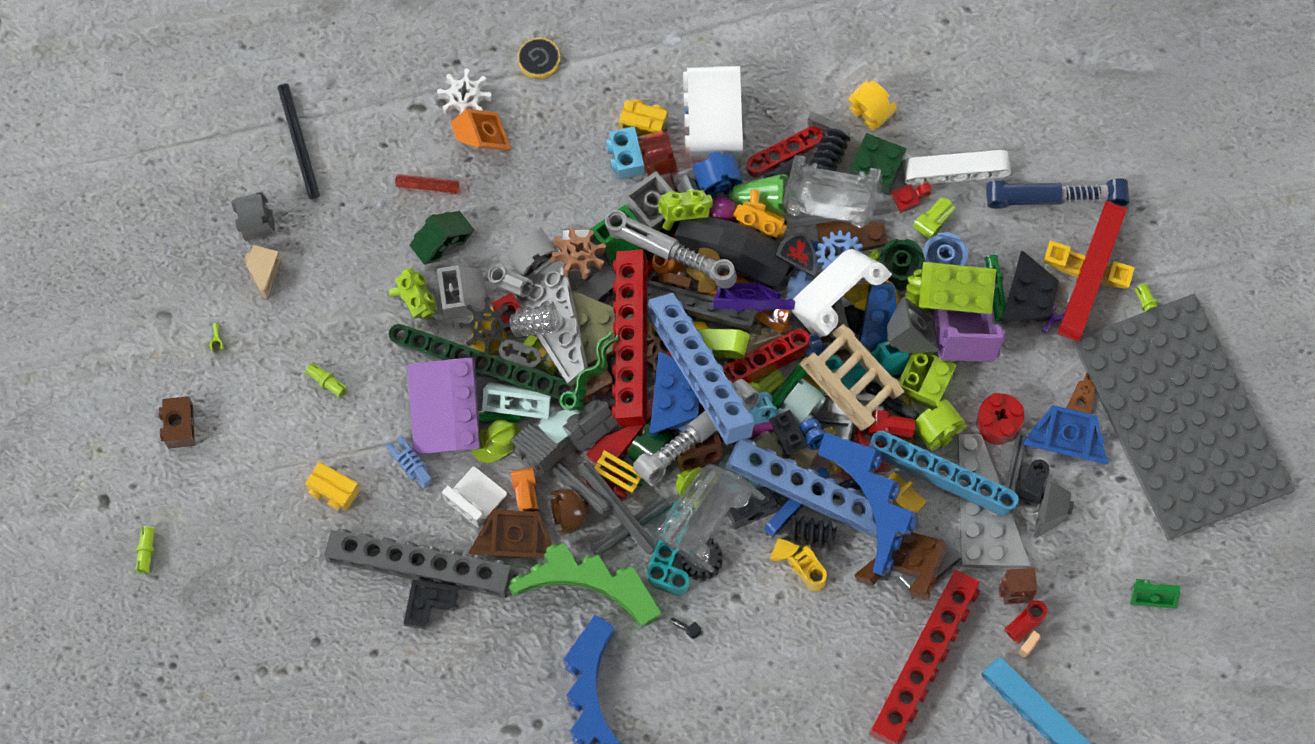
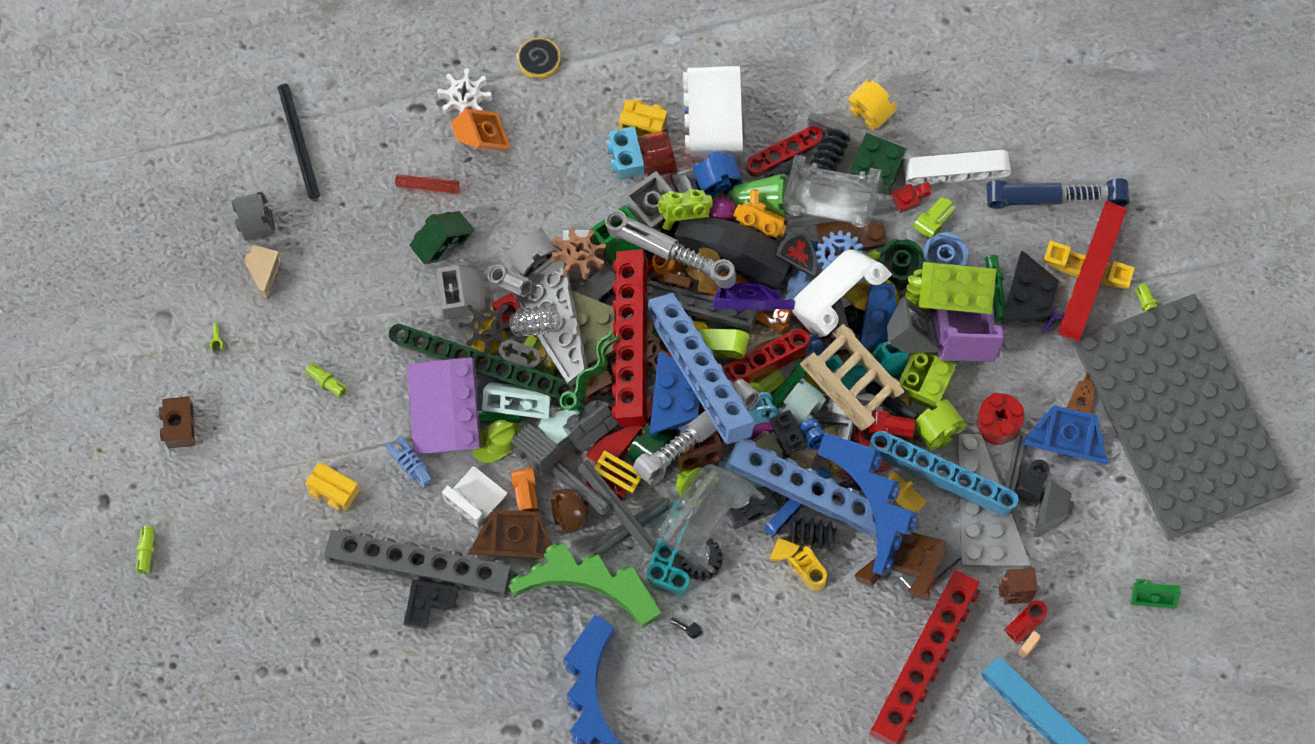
lime brick [388,268,438,320] -> none

